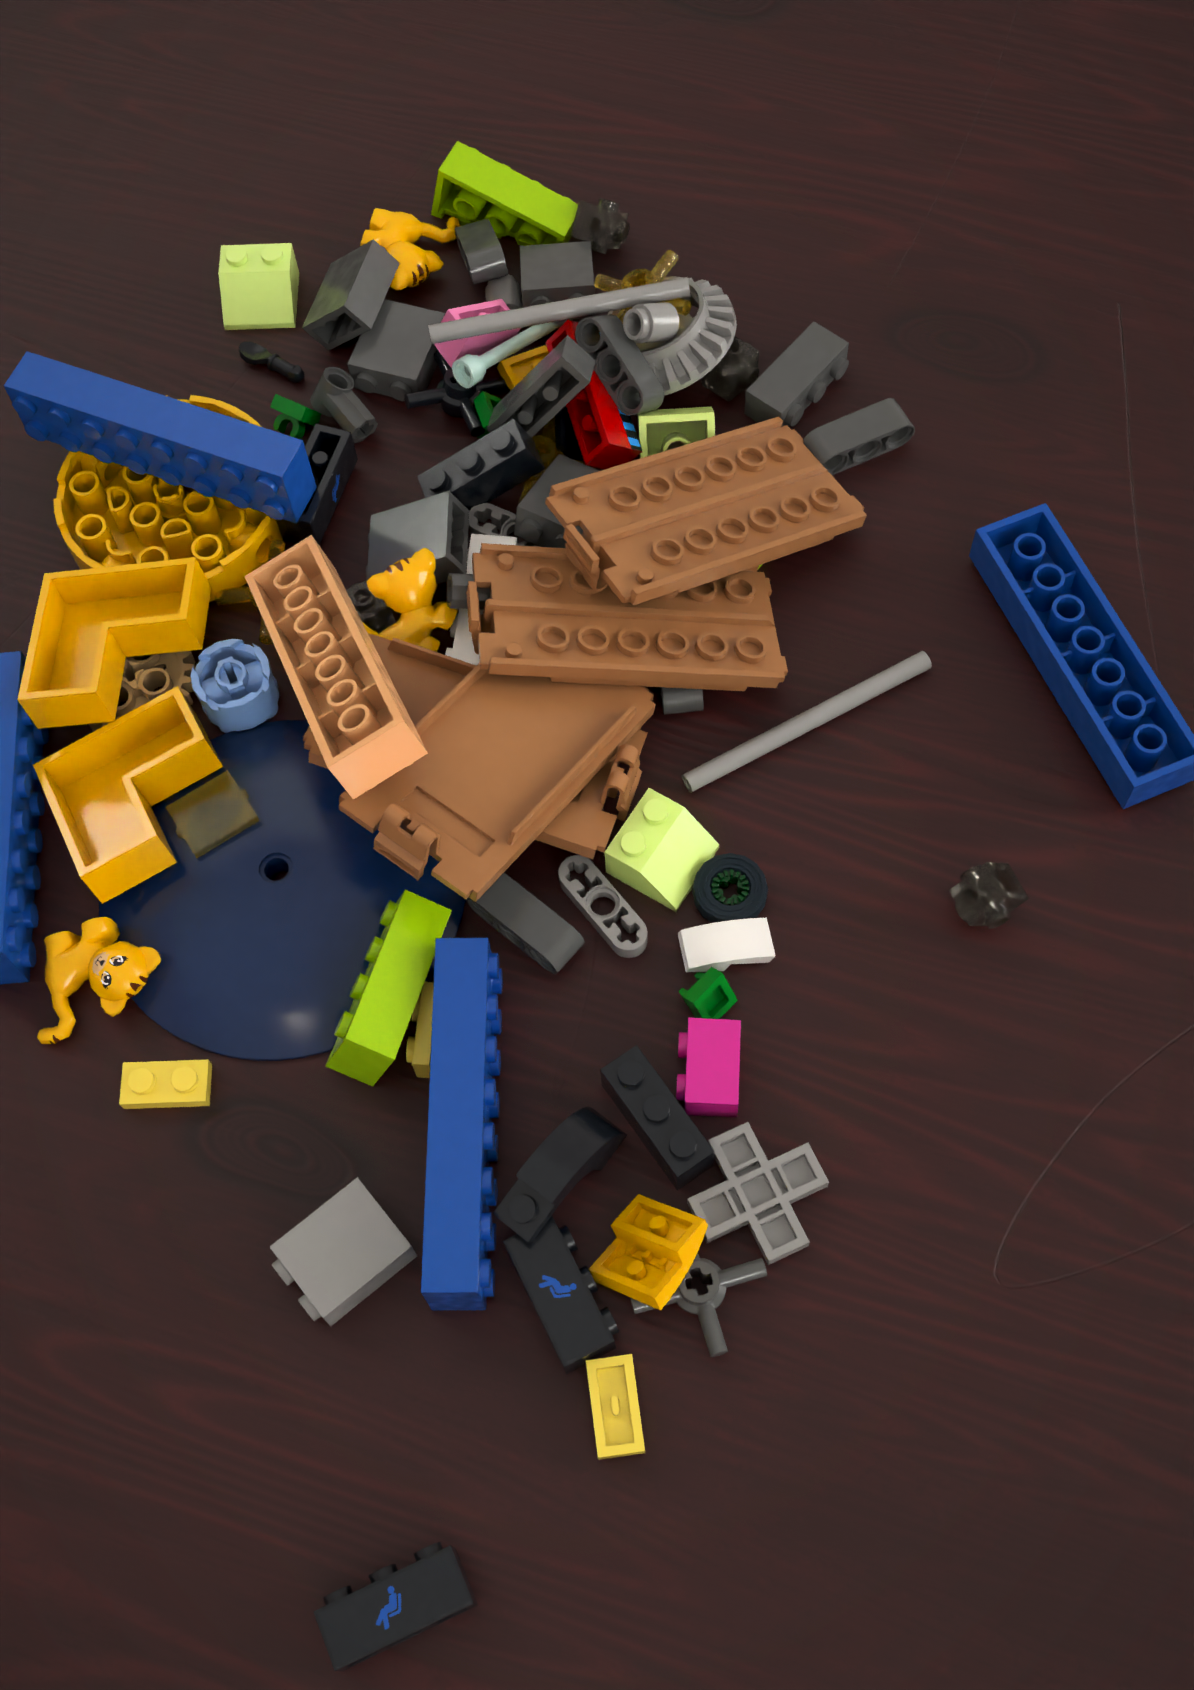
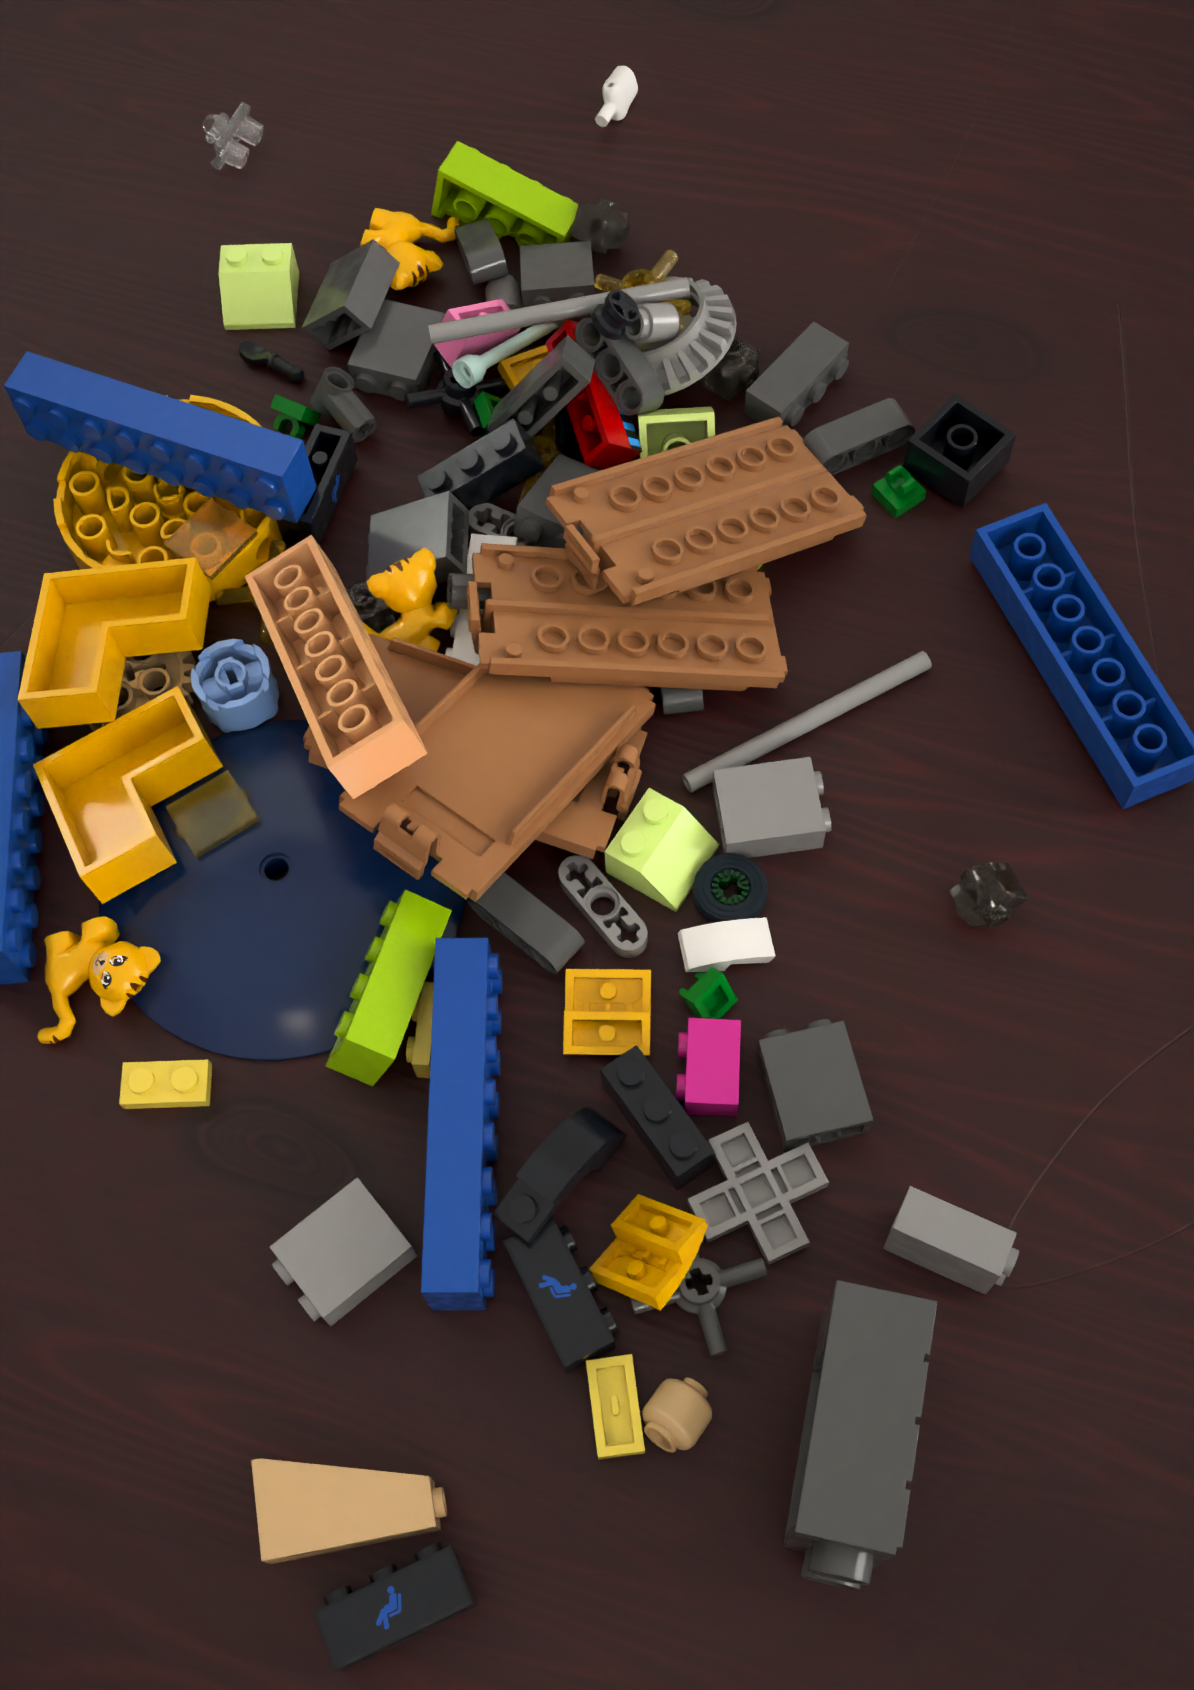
none -> clear yellow piece [164,498,258,580]
none -> clear hips [202,102,264,170]
none -> tan slope [251,1458,447,1564]
none -> yellow slope [563,969,651,1056]
none -> black wheel [591,289,639,340]
none -> white piece [595,66,638,127]
none -> tan head [642,1377,712,1453]
none -> light grey brick [712,757,831,858]
none -> dark grey brick [757,1019,874,1152]
none -> dark grey brick [783,1280,938,1590]
none -> green tile [871,465,926,518]
none -> light grey brick [883,1186,1019,1295]
none -> black brick [903,393,1016,509]

